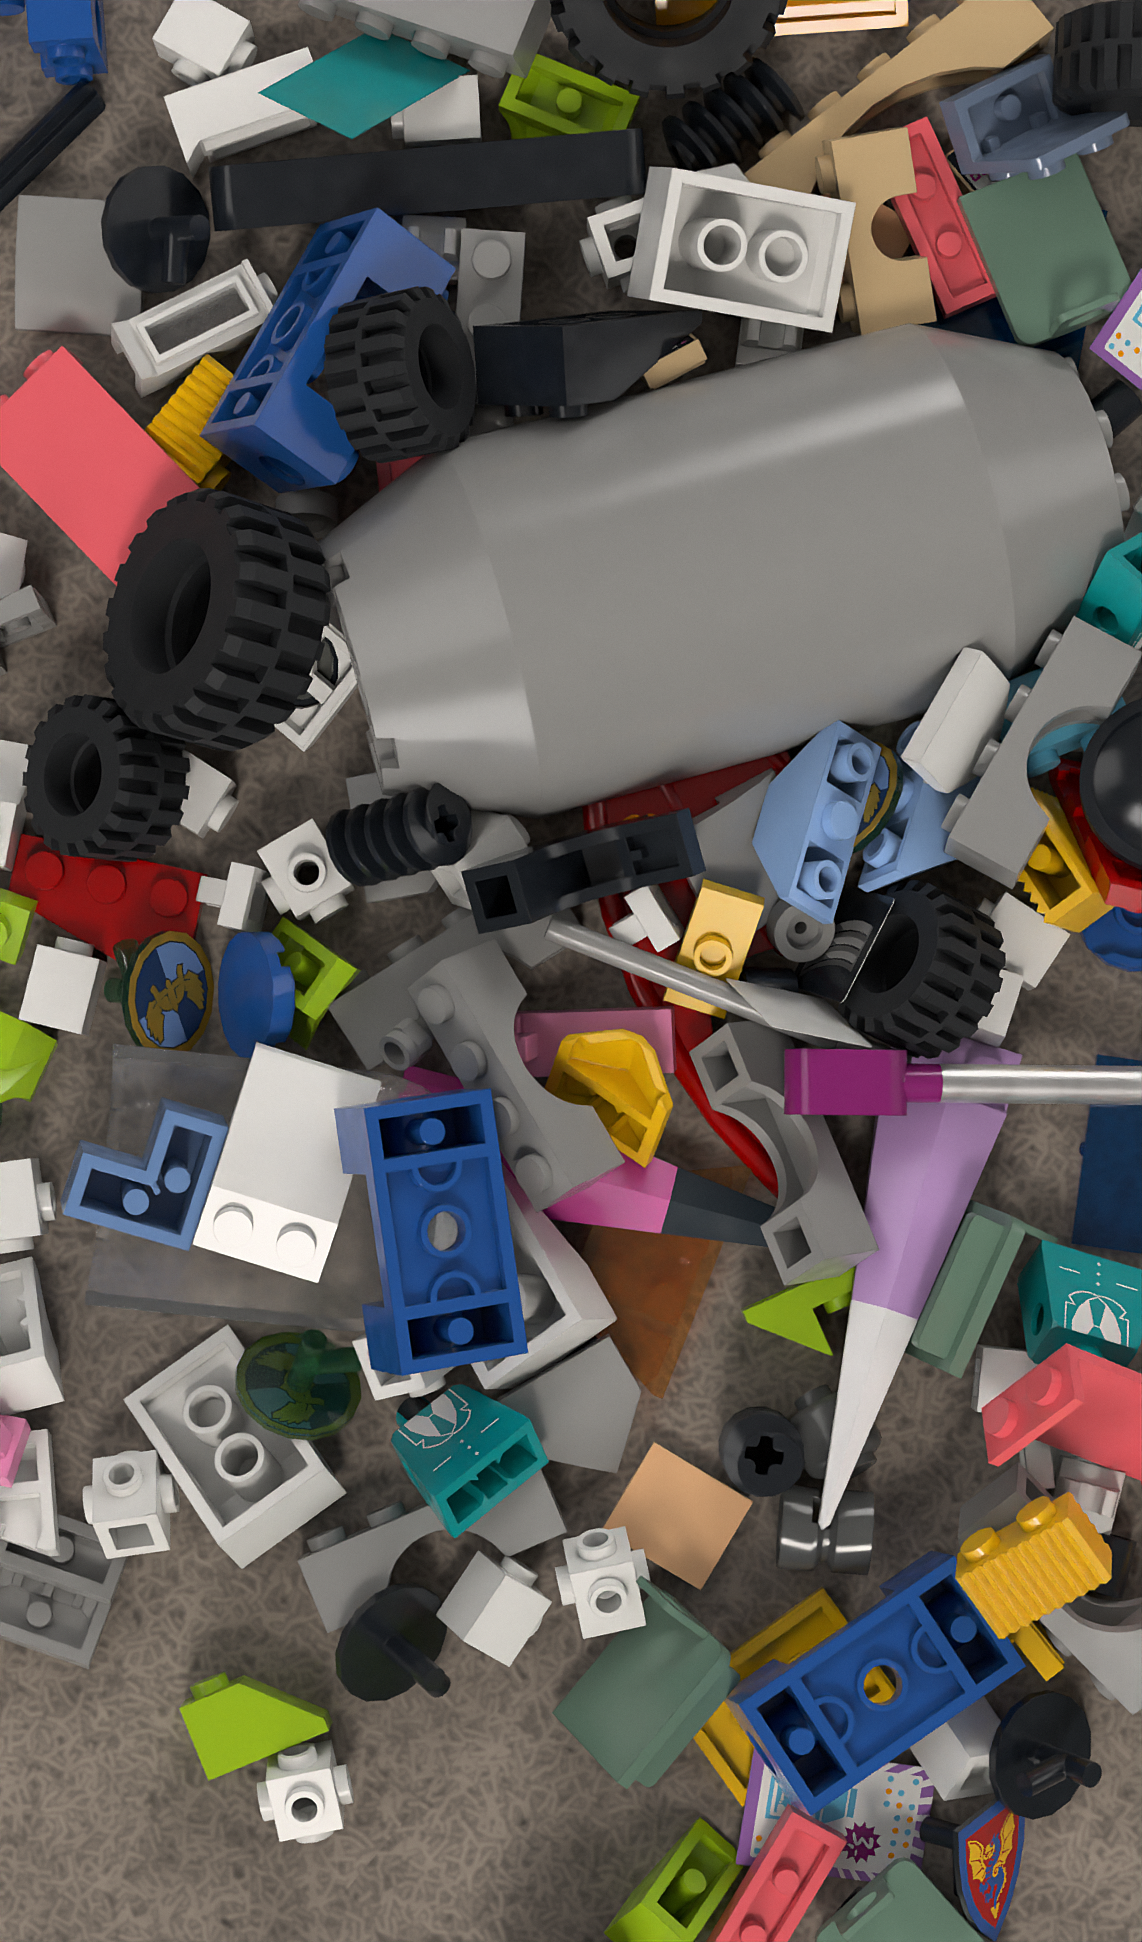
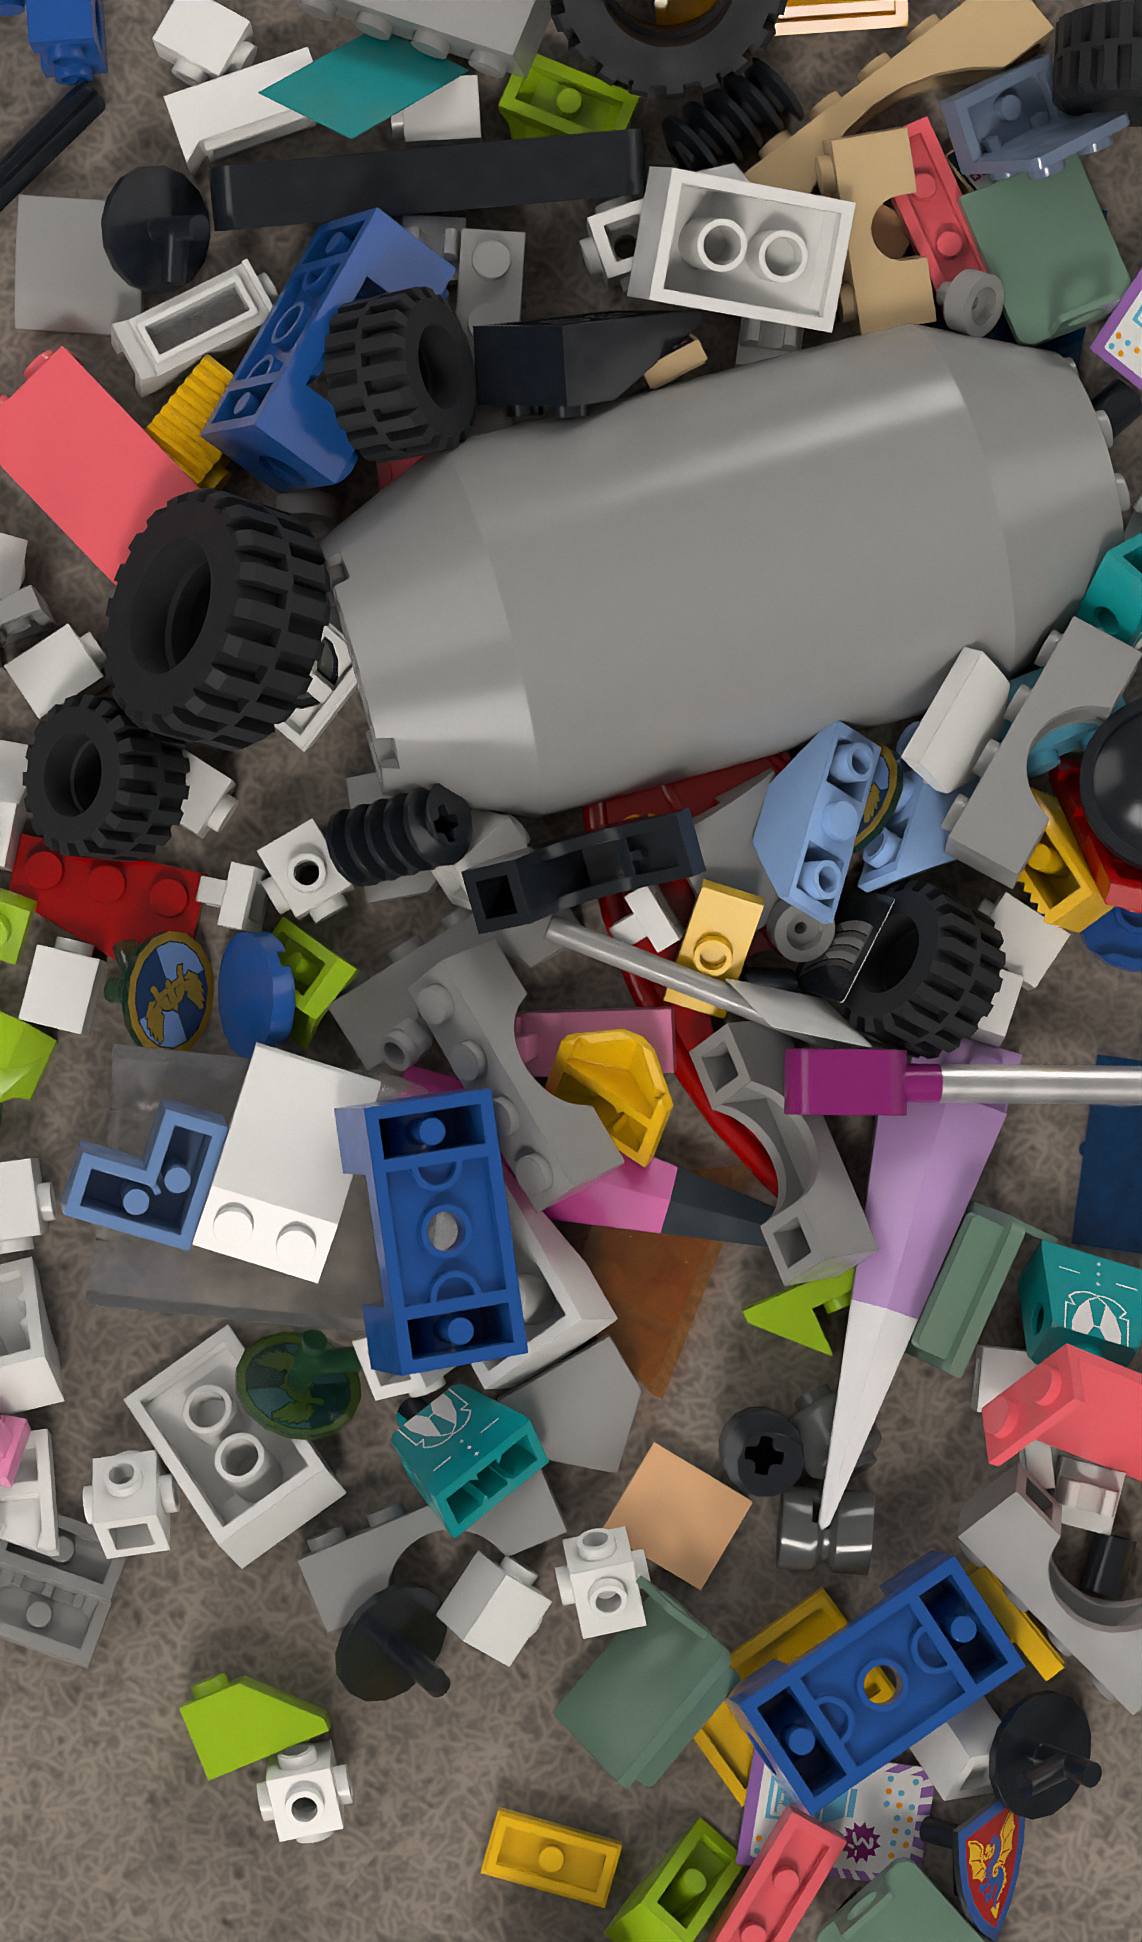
yellow brick [955,1492,1112,1639] -> none
none -> white brick [4,624,110,722]
none -> yellow plate [480,1806,622,1908]
none -> light grey tile [936,268,1004,337]

